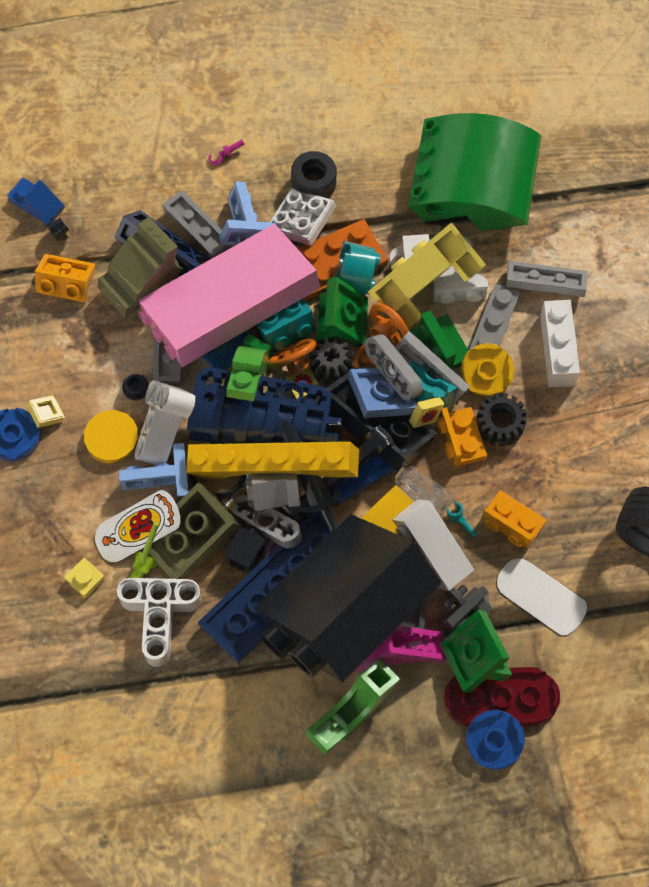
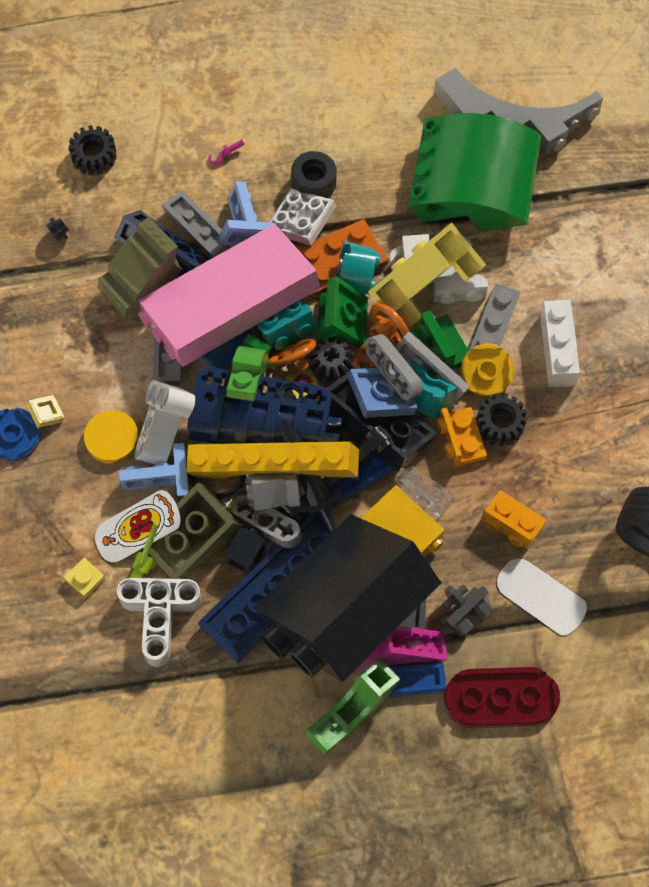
blue slope [7,177,65,224] -> none
light orange bracket [35,254,96,302] -> none
black plate [122,374,149,401] -> none
white brick [392,499,474,591] -> none
light yellow tile [409,397,444,428] -> none
green bracket [440,610,512,692] -> none
teal hand [446,501,478,539] -> none
blue tile [465,710,525,770] -> none
light grey plate [506,261,587,297] -> none
none -> black tyre [68,125,117,176]
none -> blue tile [388,662,447,697]
none -> light grey arch [434,68,603,155]

